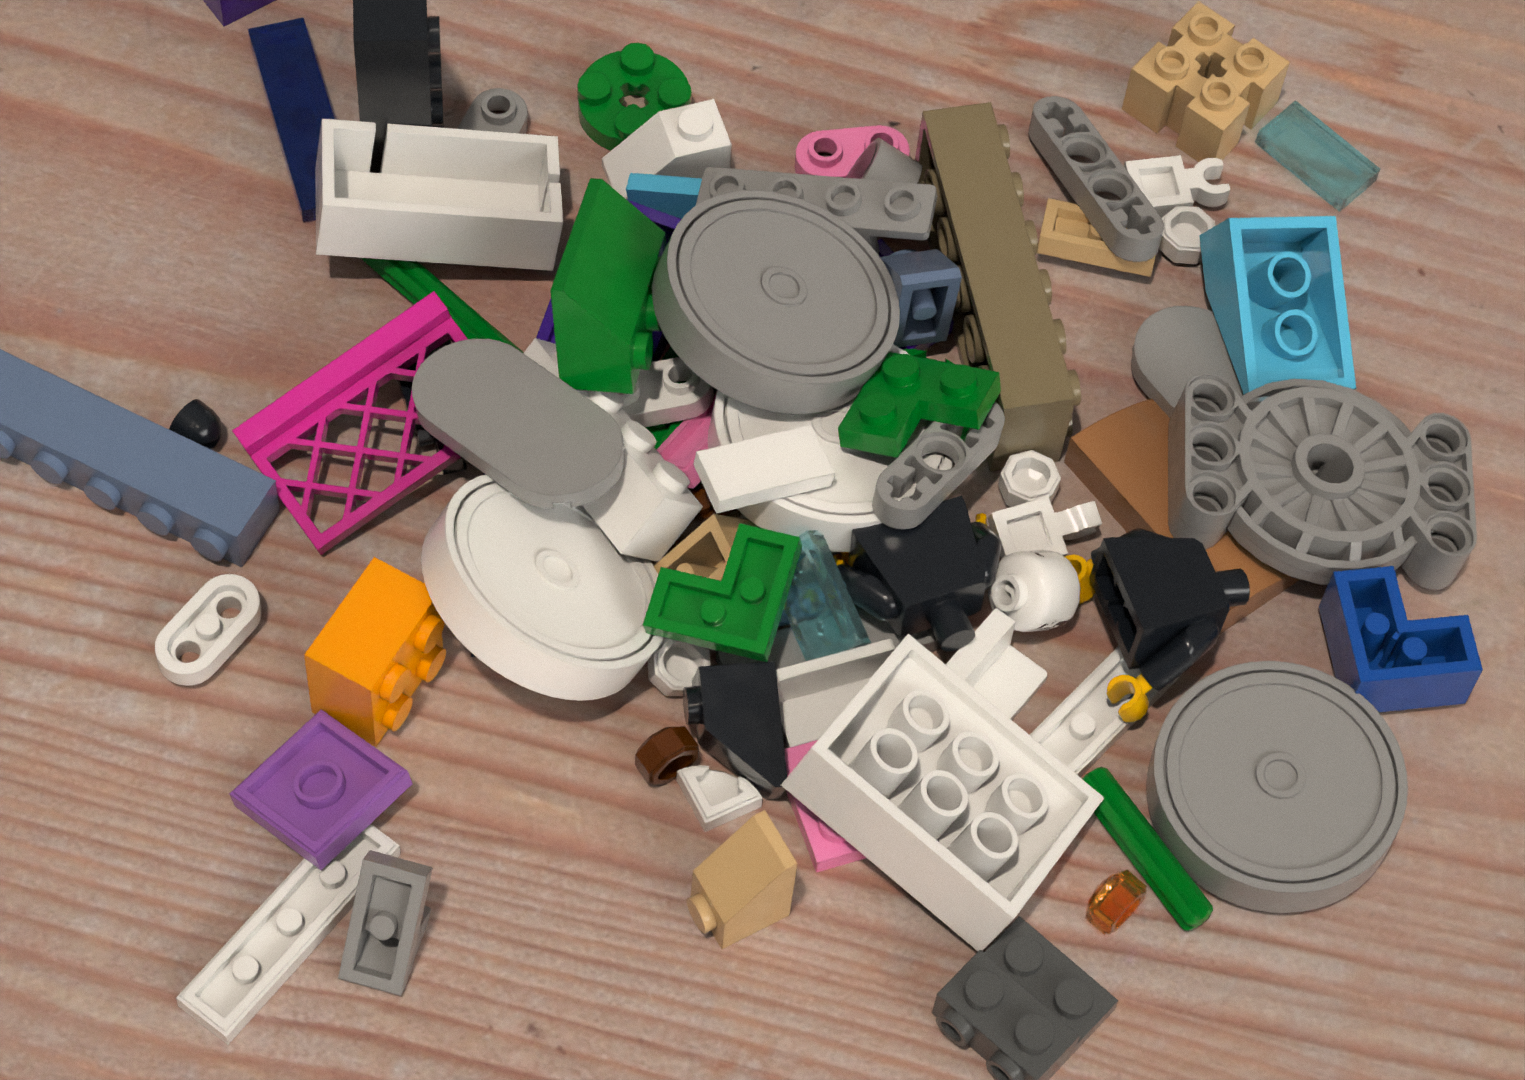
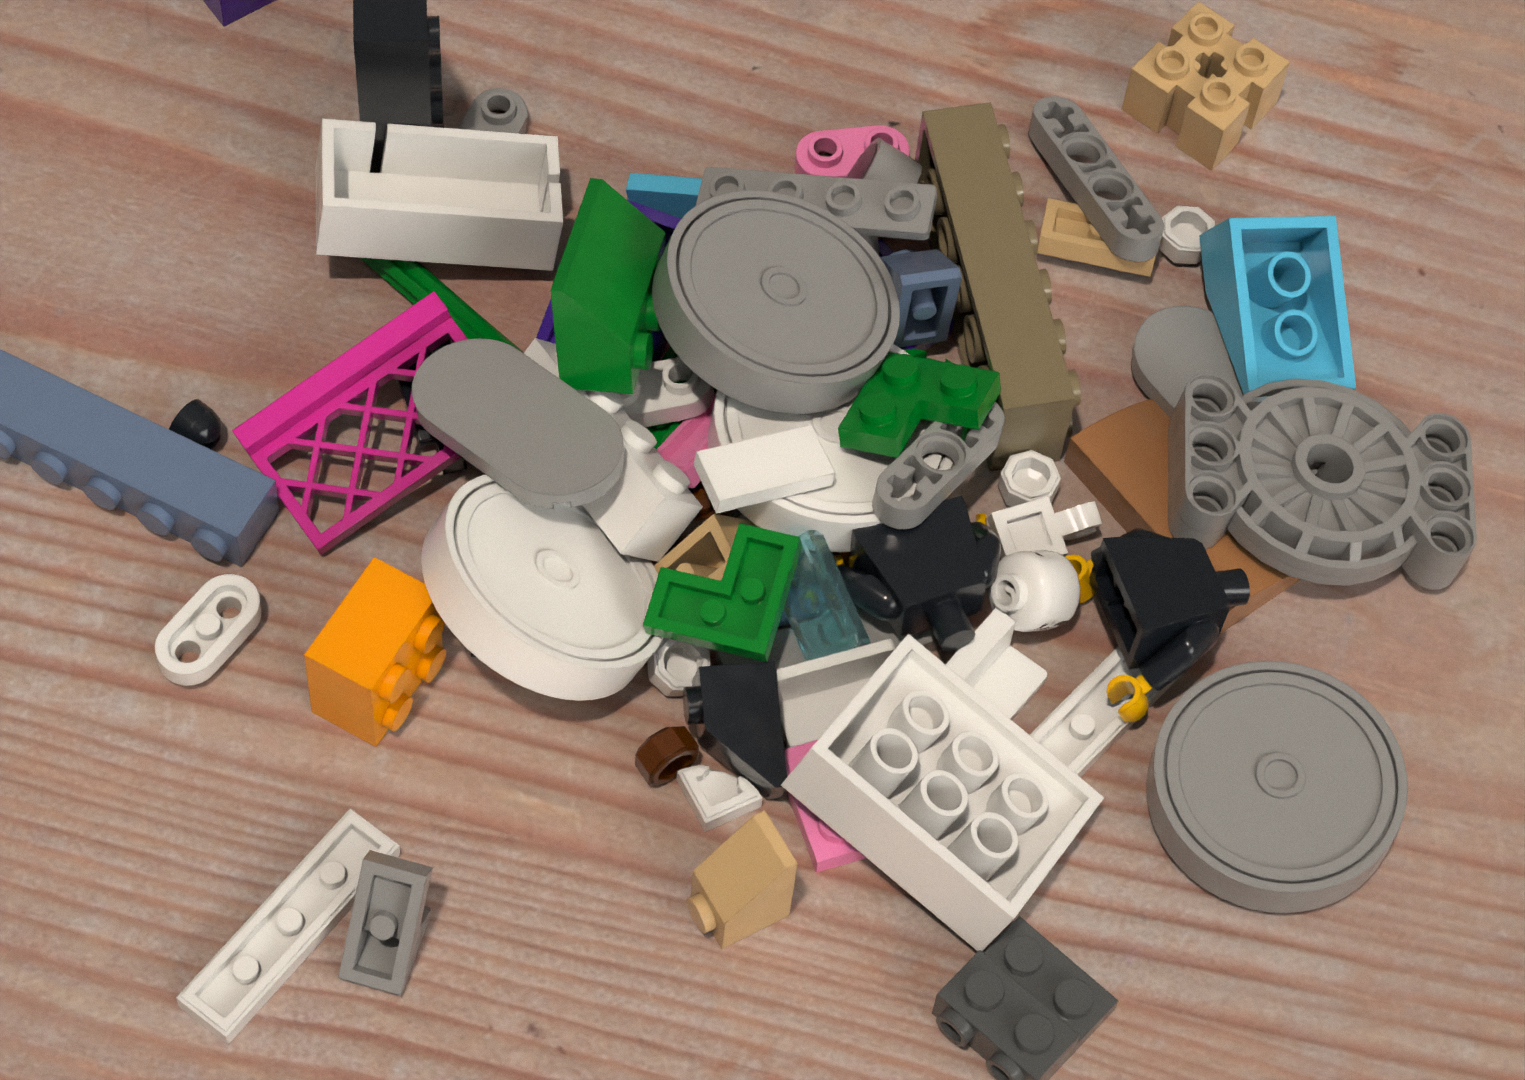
medium lavender tile [229,710,413,870] -> none
clear blue tile [248,18,334,222] -> none
green plate [577,43,692,151] -> none
white slope [602,99,732,200] -> none
green axle [1082,766,1213,931] -> none
clear orange tile [1085,869,1147,935] -> none
white plate [1124,155,1230,218] -> none
clear light blue tile [1255,100,1381,212] -> none
blue brick [1319,566,1483,712] -> none

